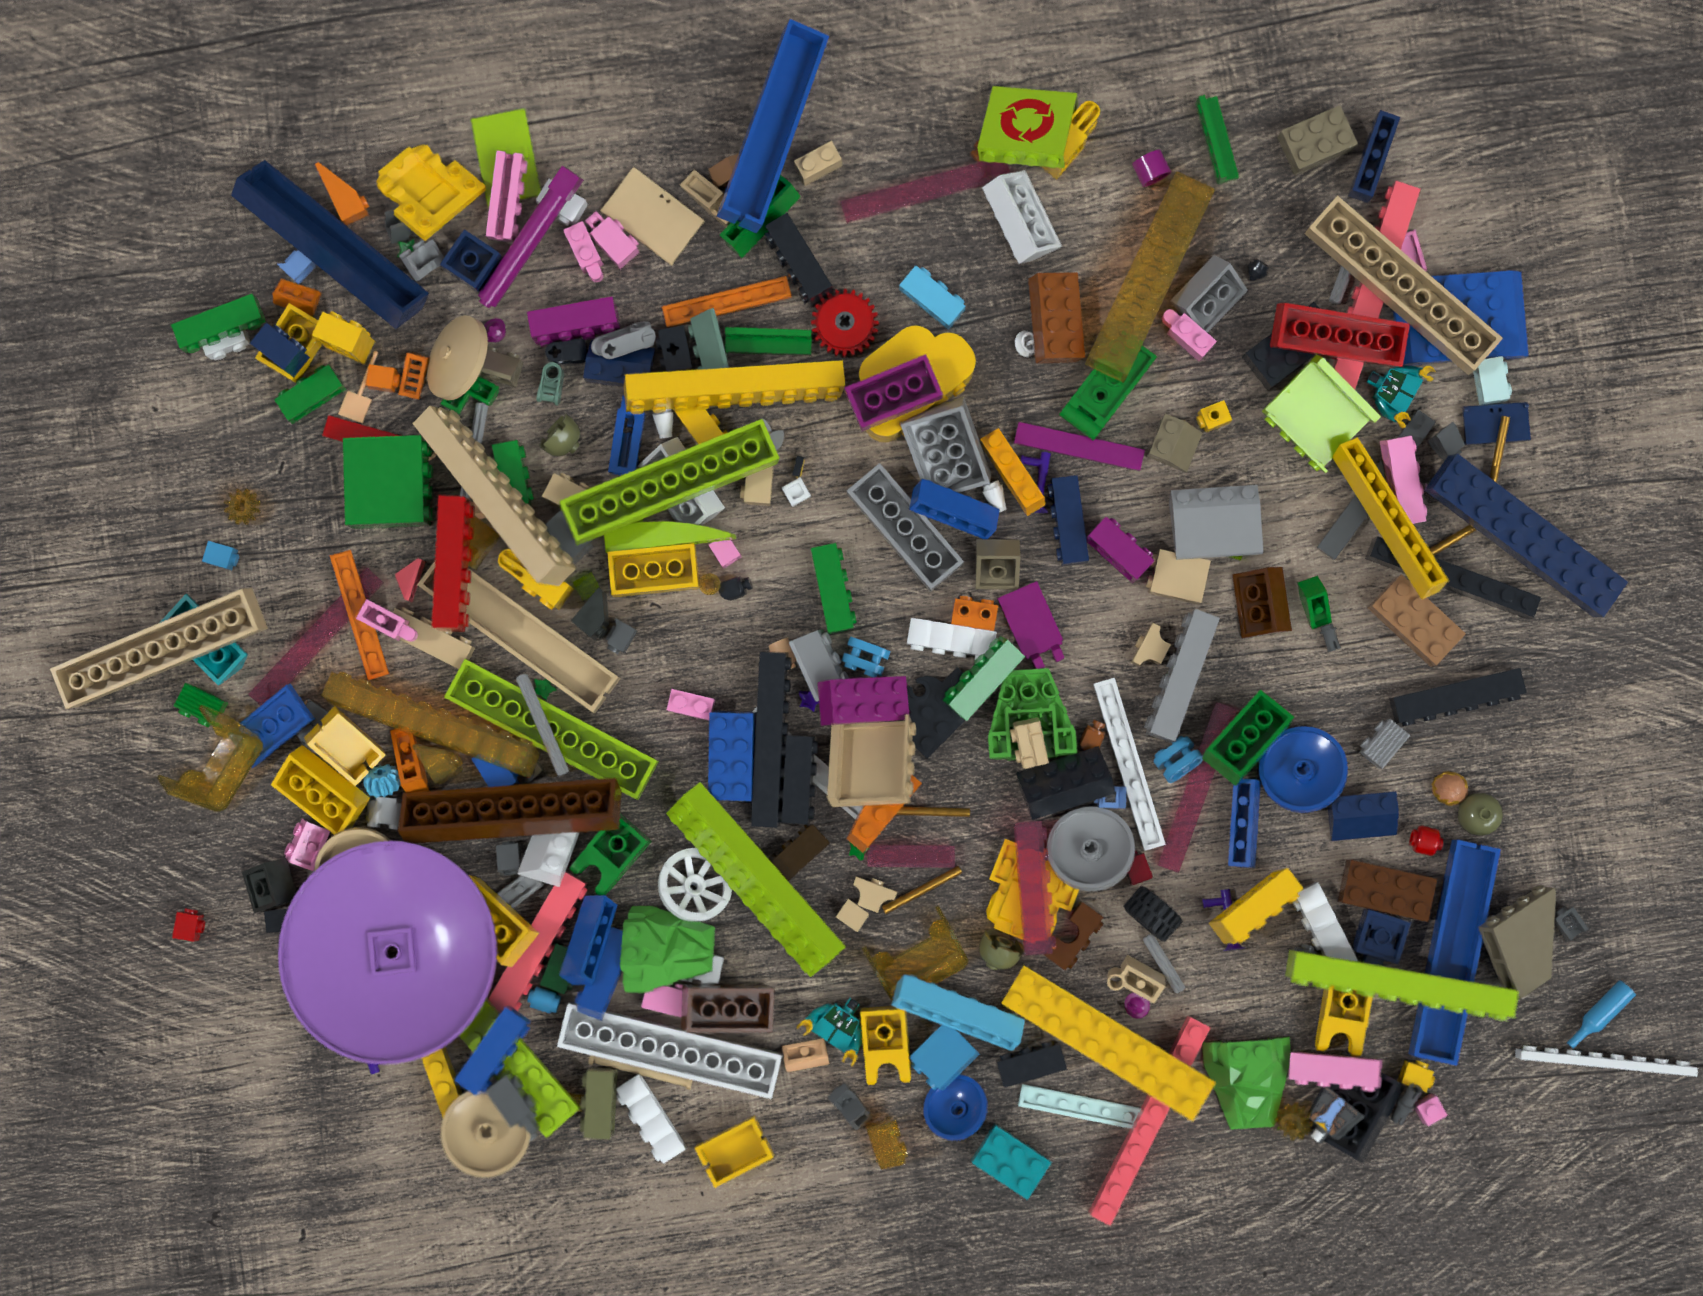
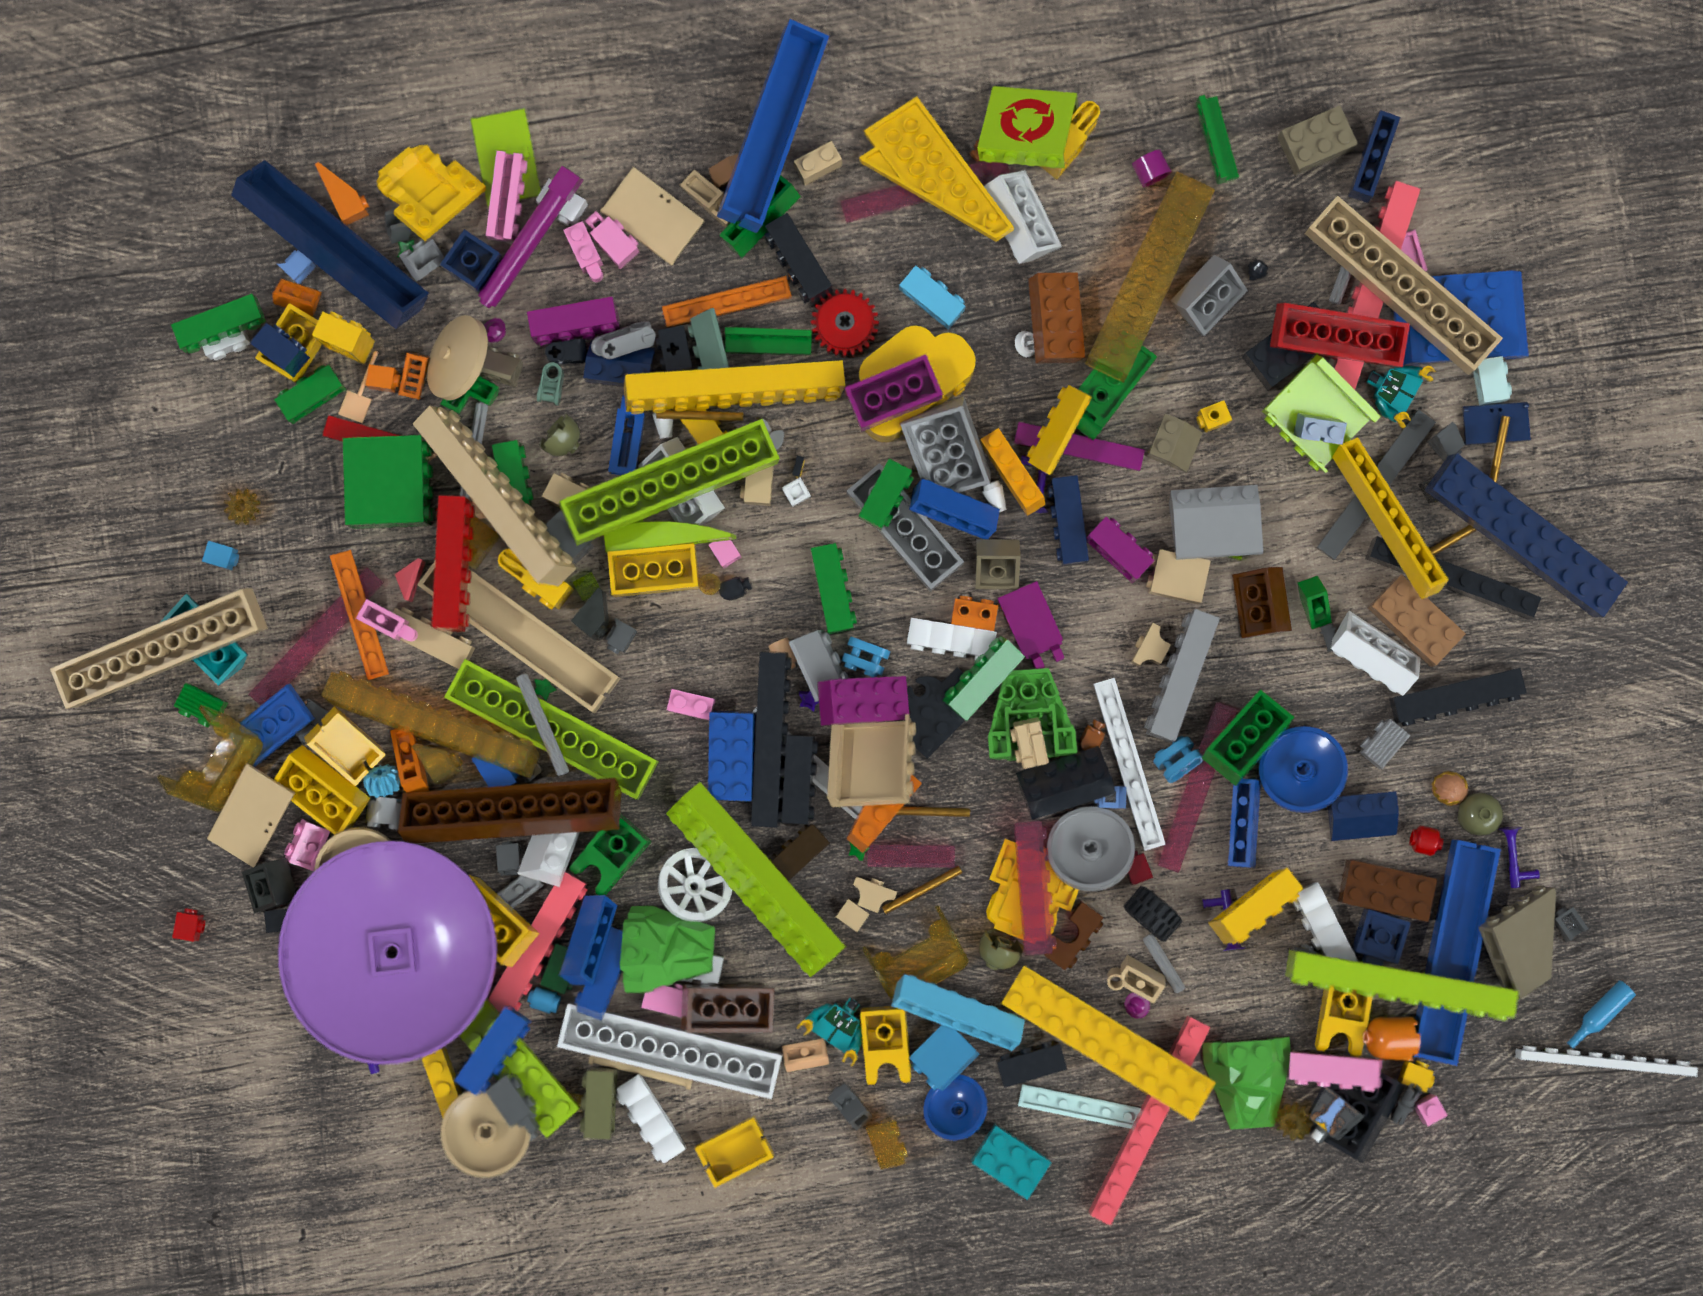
bright pink brick [1162,310,1217,362] -> none
bright pink brick [1380,436,1427,524] -> none
none -> tan container [207,763,295,867]
none -> pearl gold bar [656,410,743,421]
none -> green brick [858,458,914,531]
none -> yellow wing [859,97,1014,242]
none -> yellow slope [1027,385,1092,475]
none -> piece [1294,413,1347,445]
none -> white slope [1331,611,1421,696]
none -> orange cylinder [1363,1017,1420,1061]
none -> dark purple piece [1499,826,1540,888]

